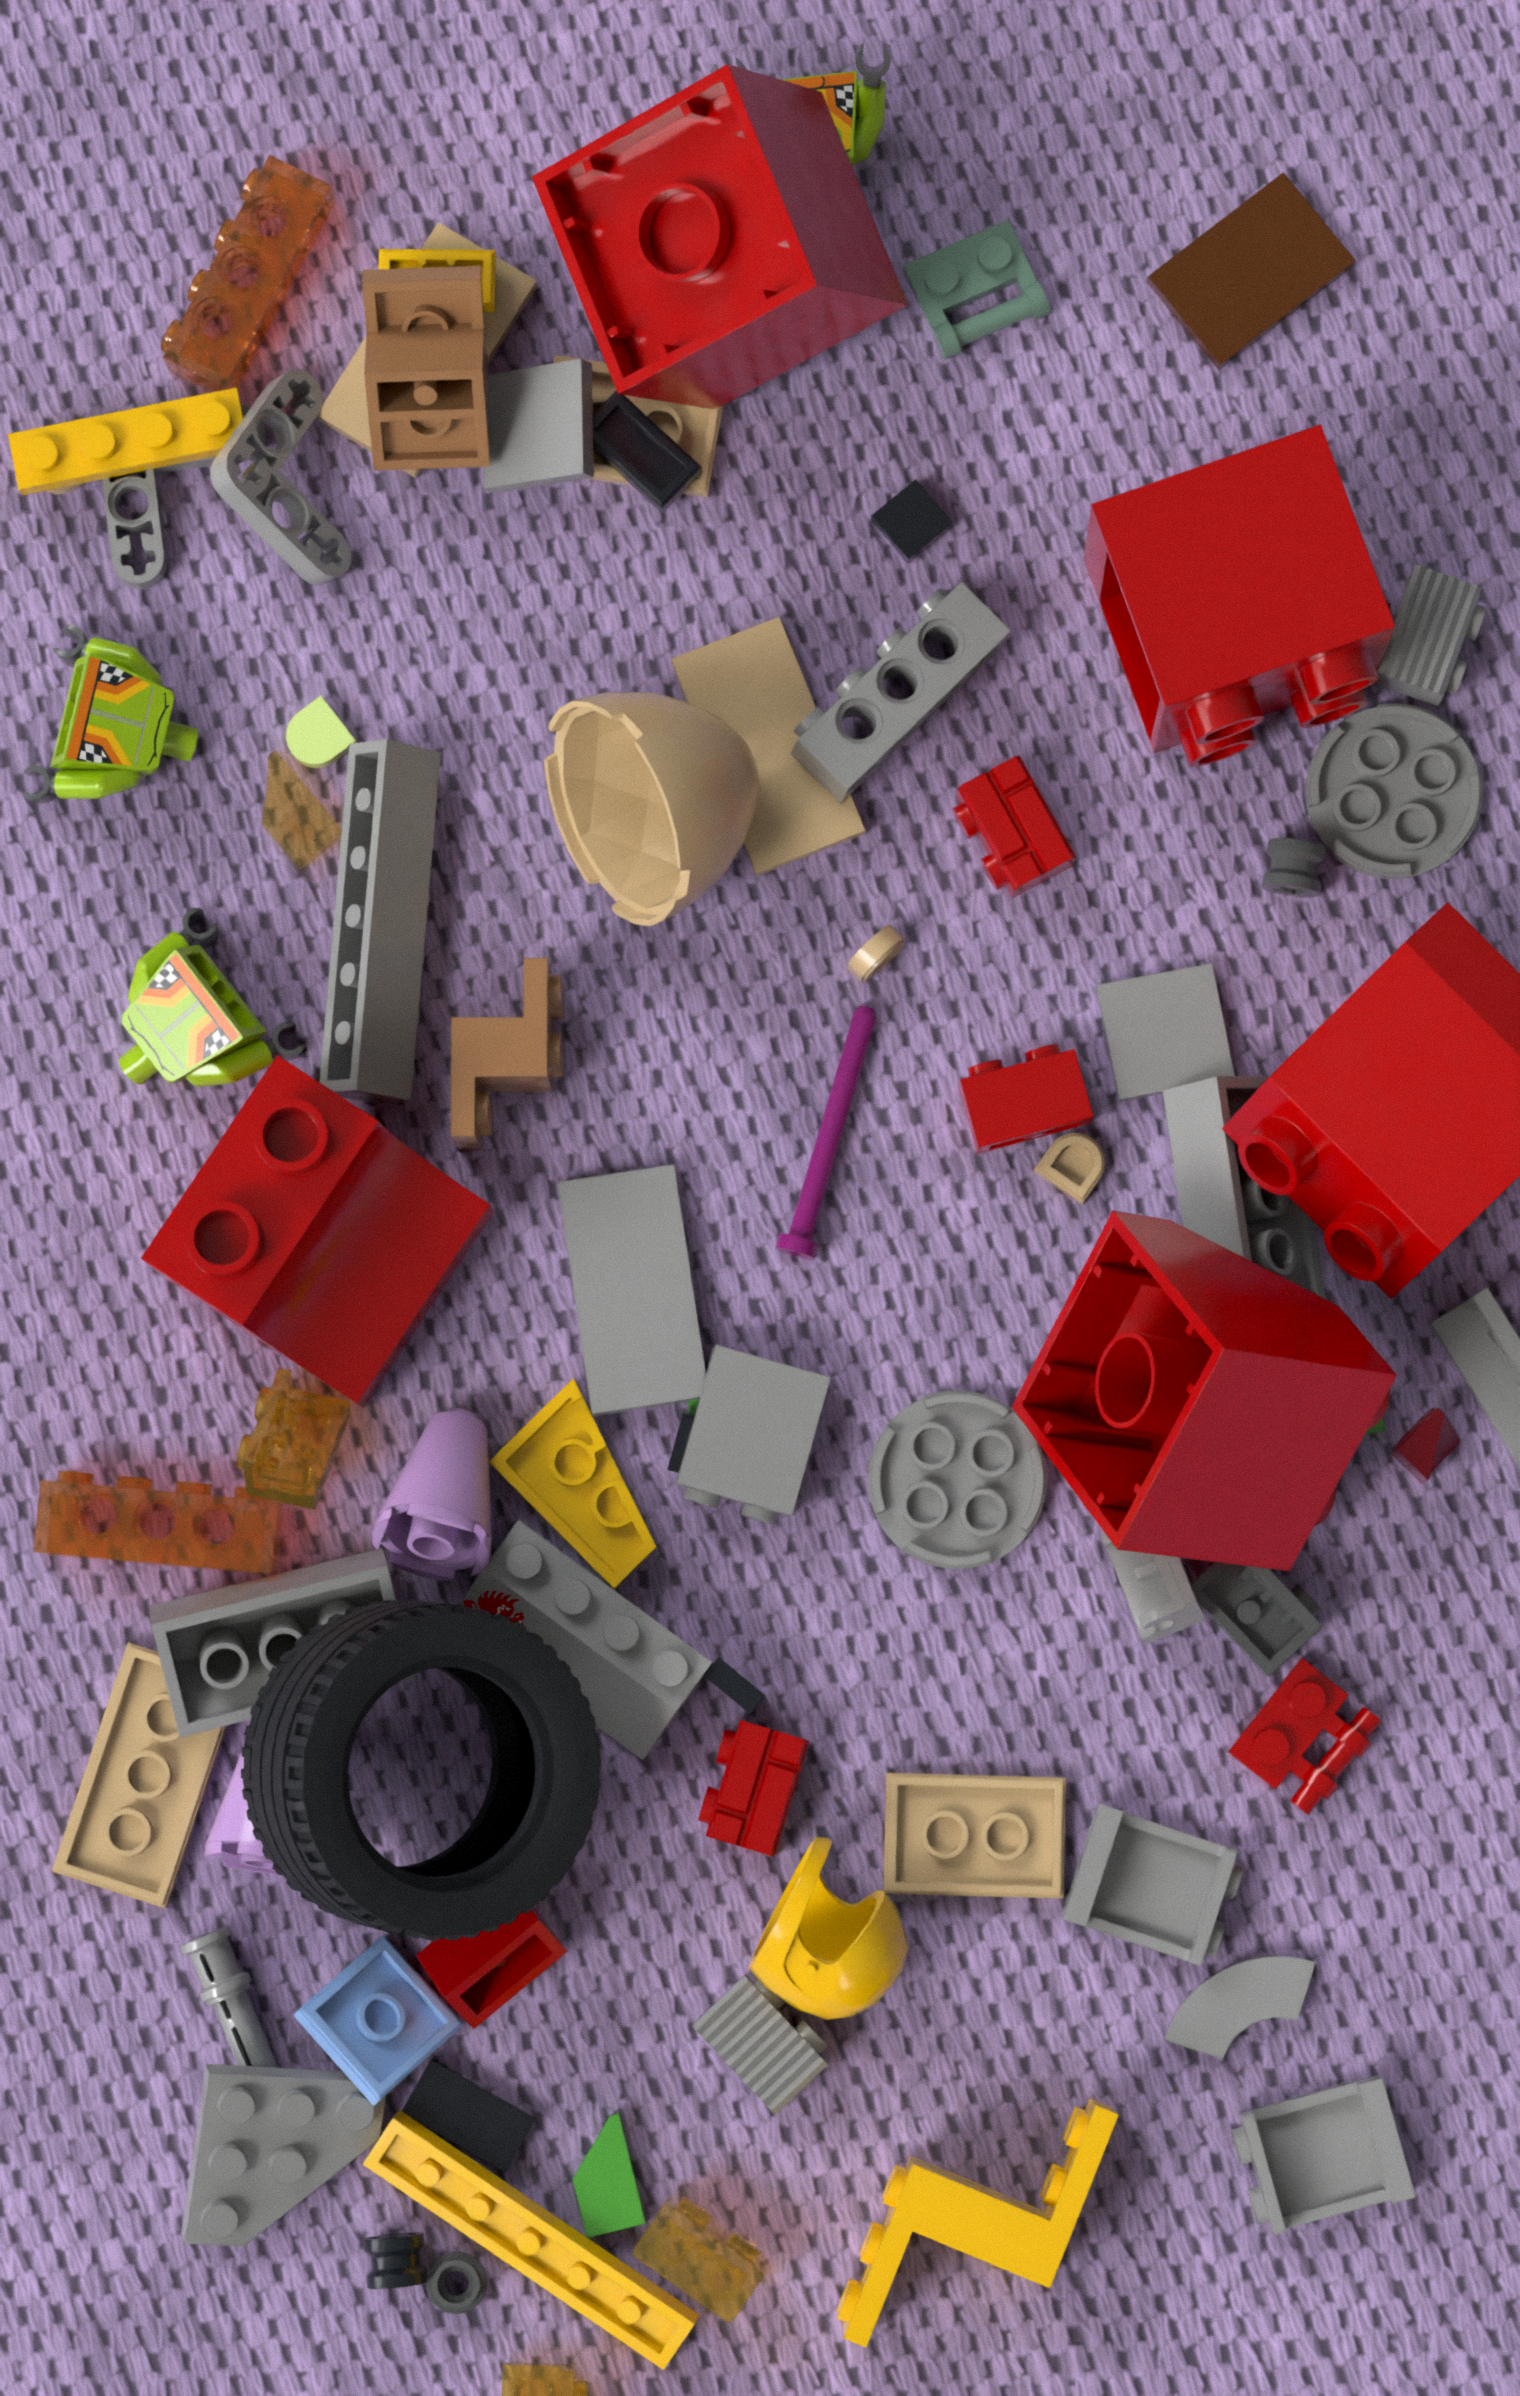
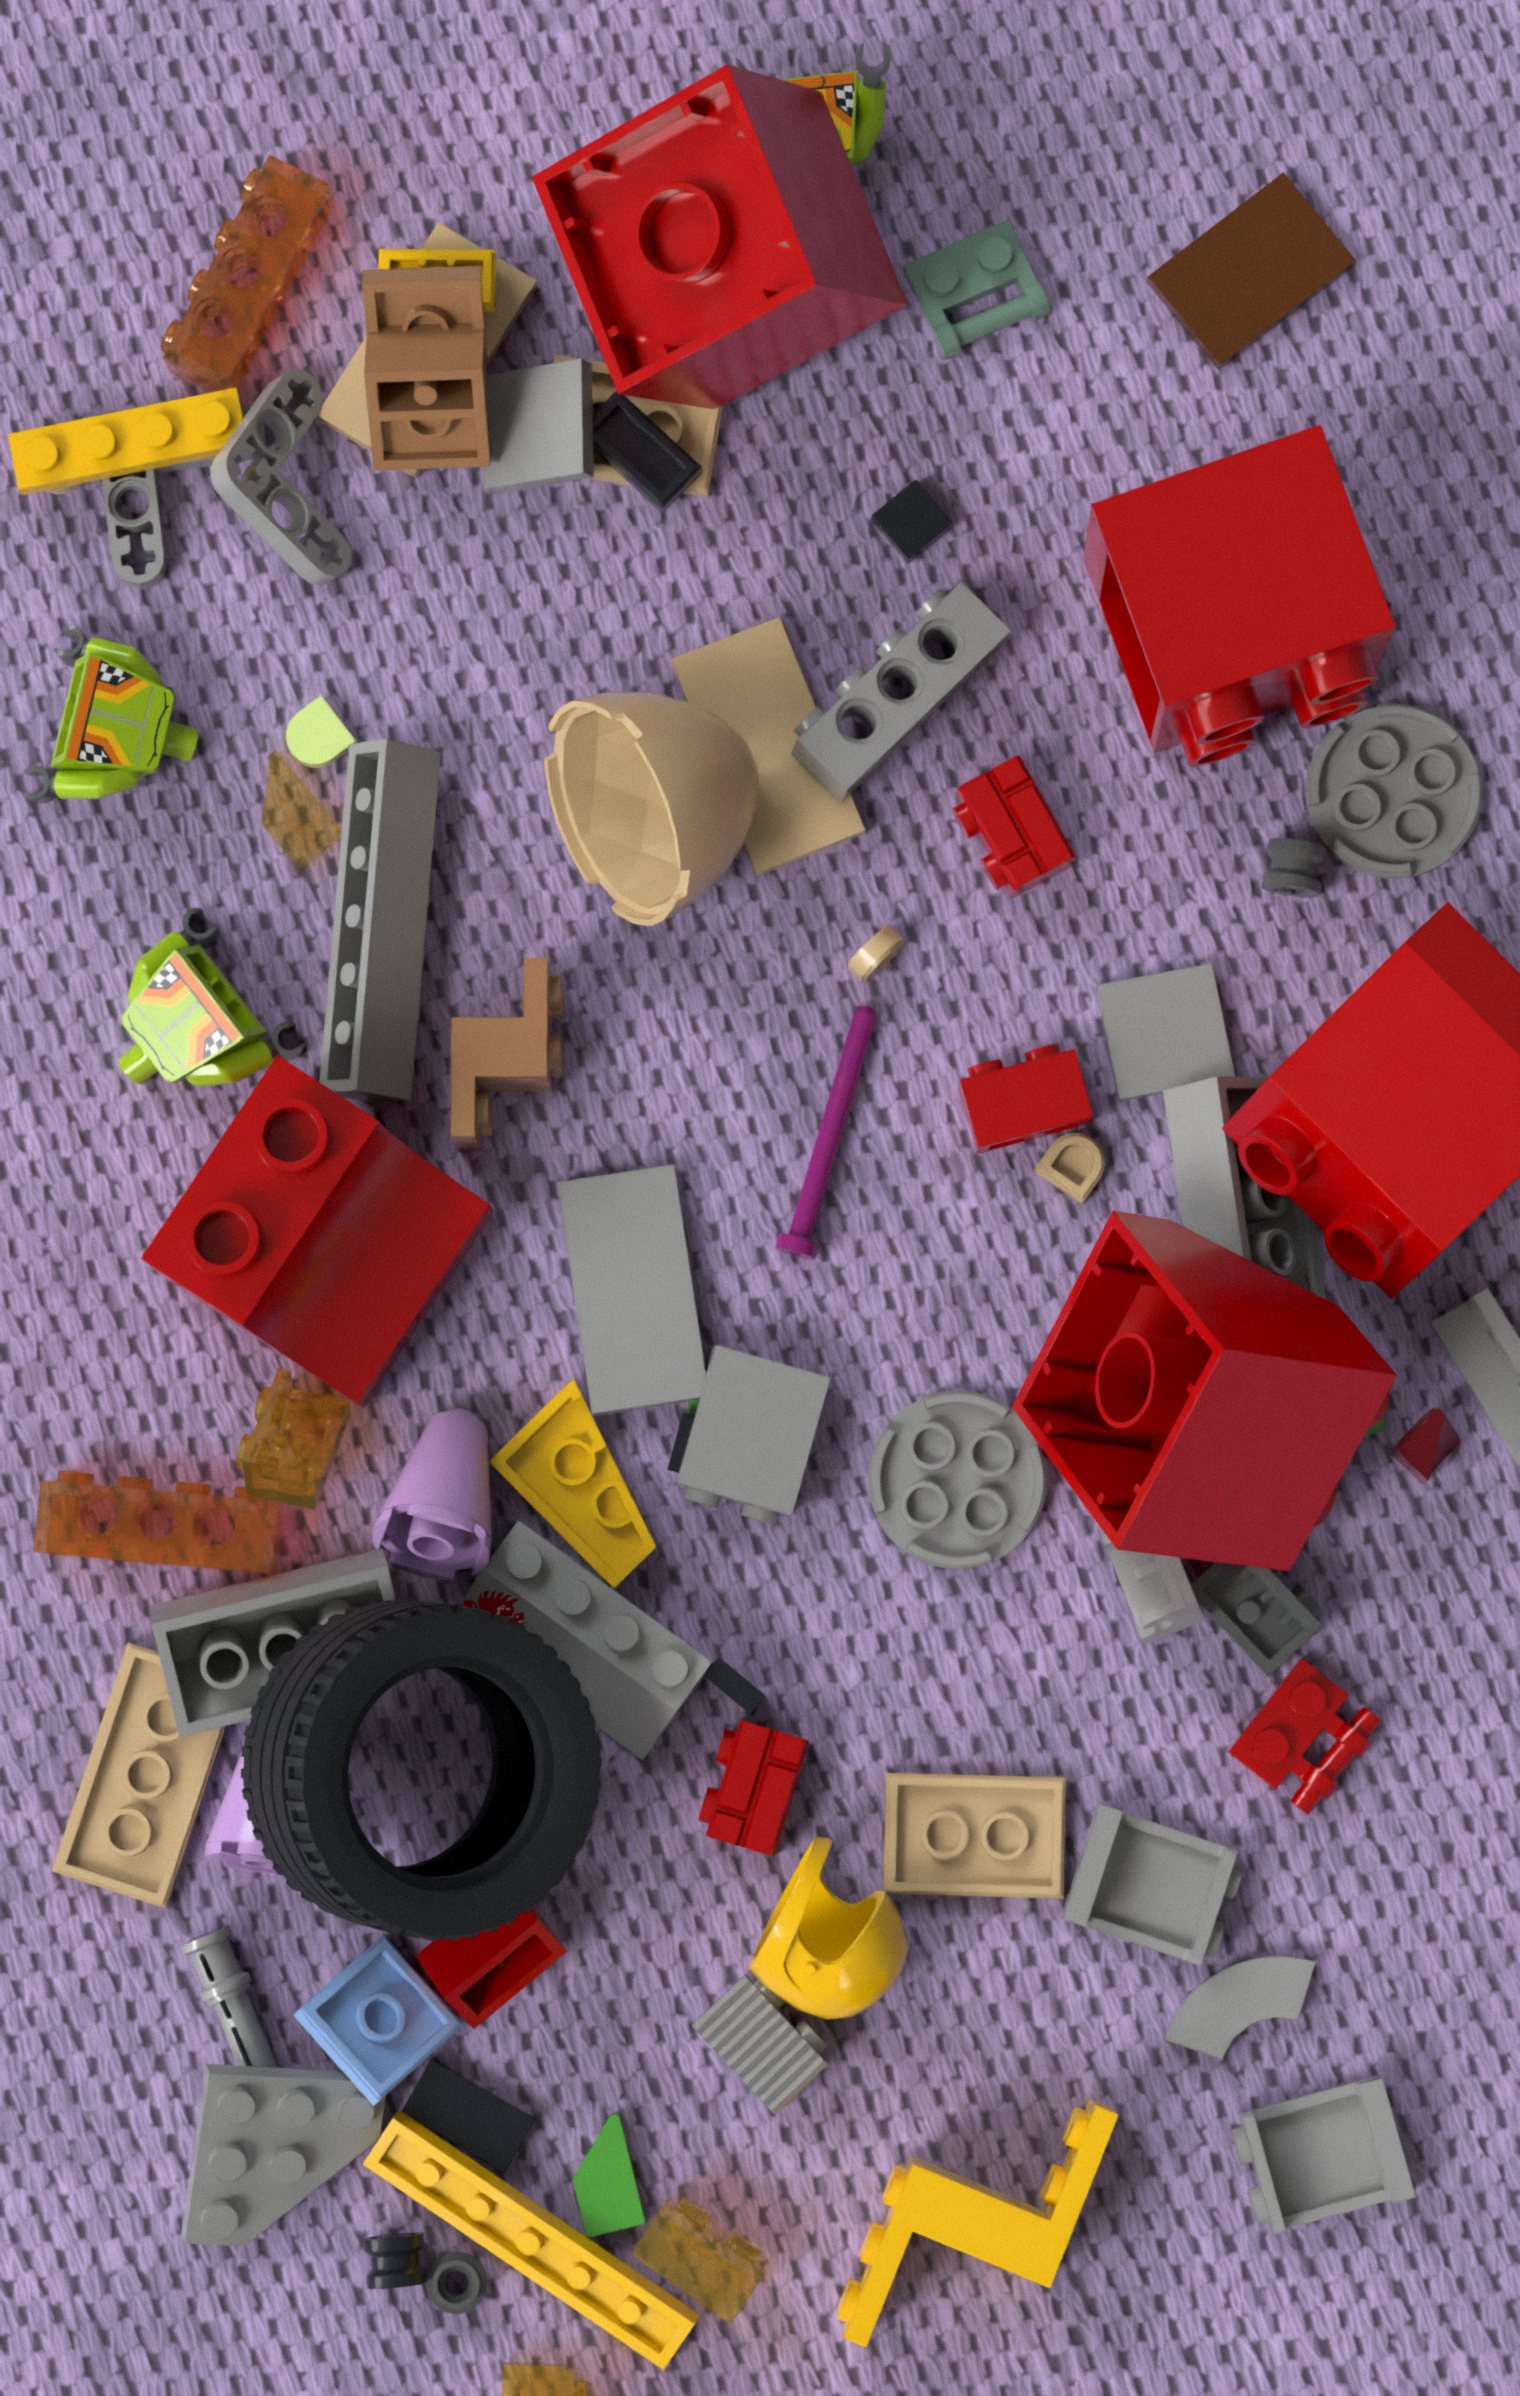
light grey brick [1373,565,1487,706] -> none

